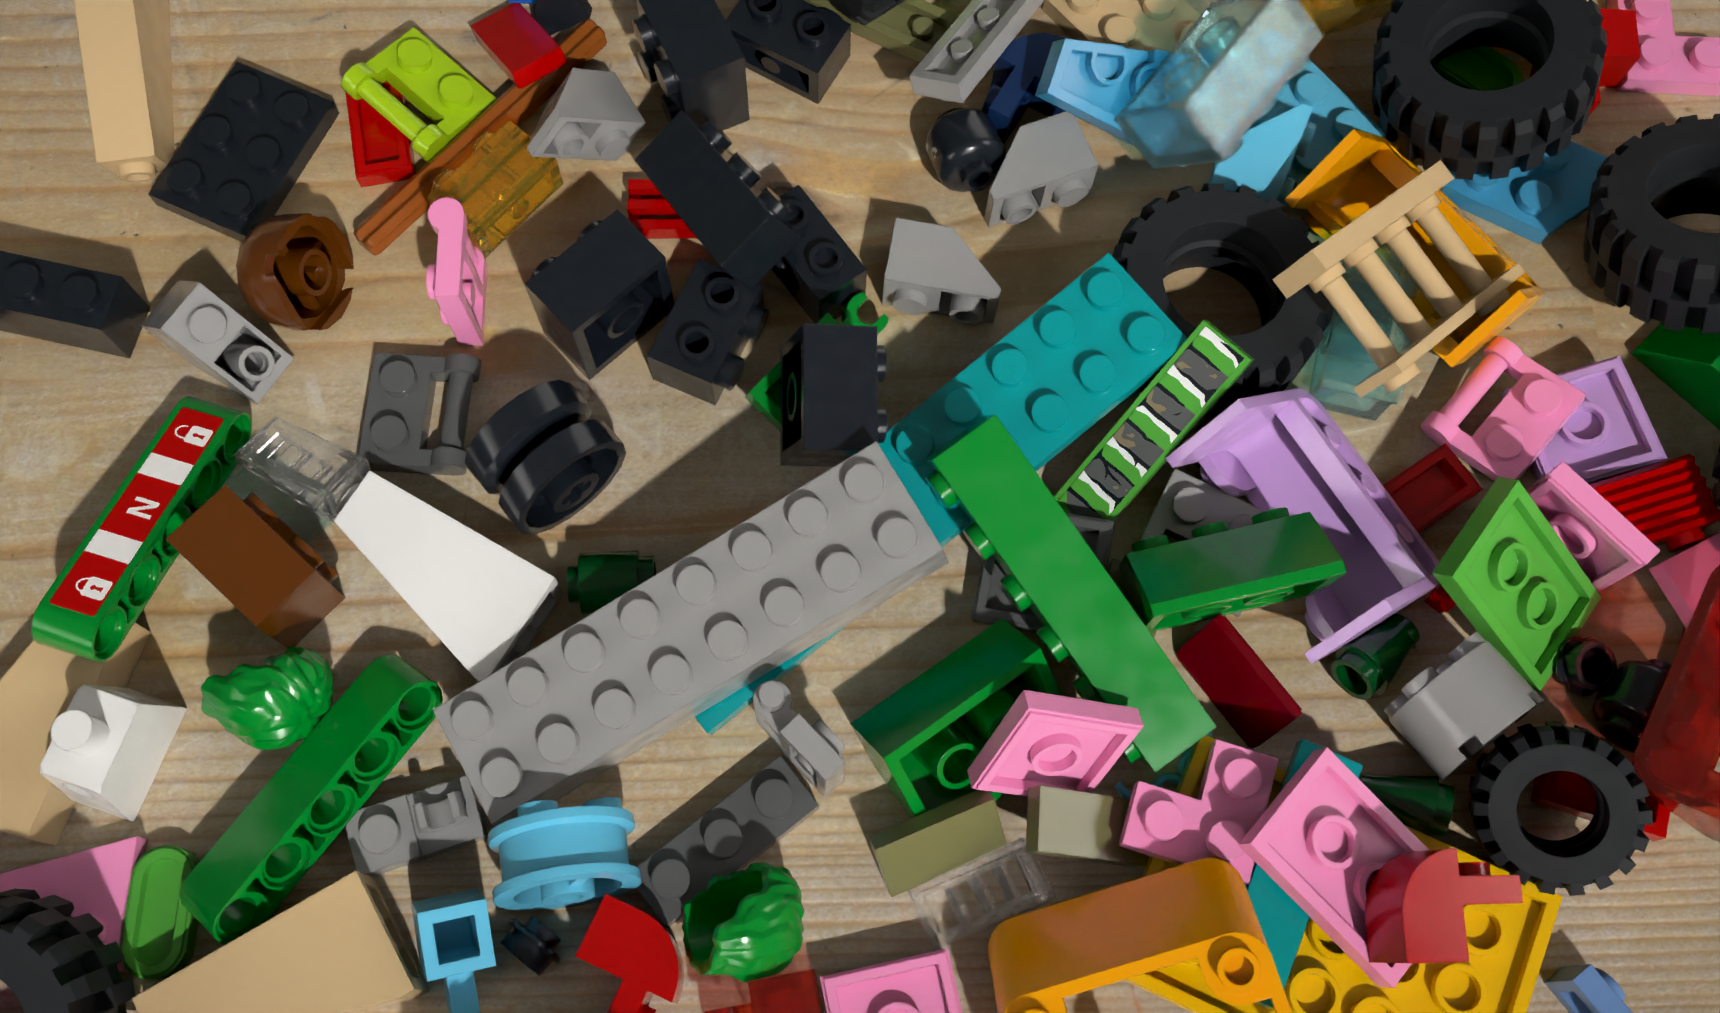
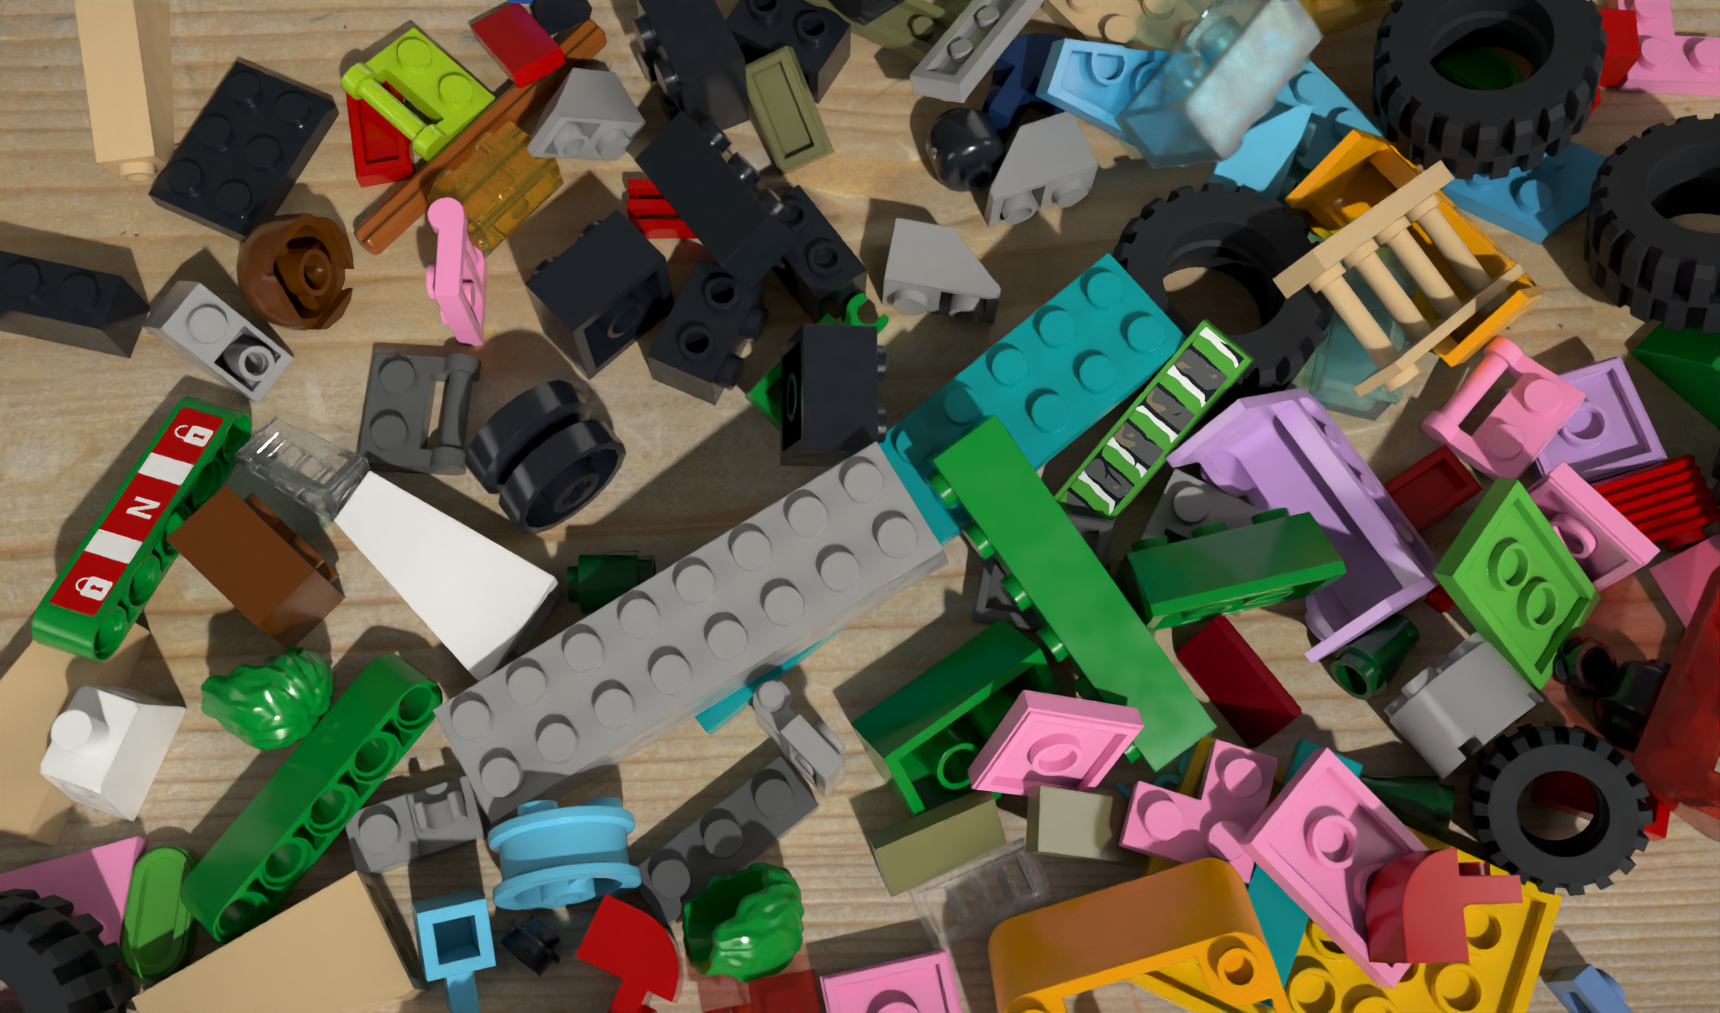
none -> olive tile [745,46,835,175]

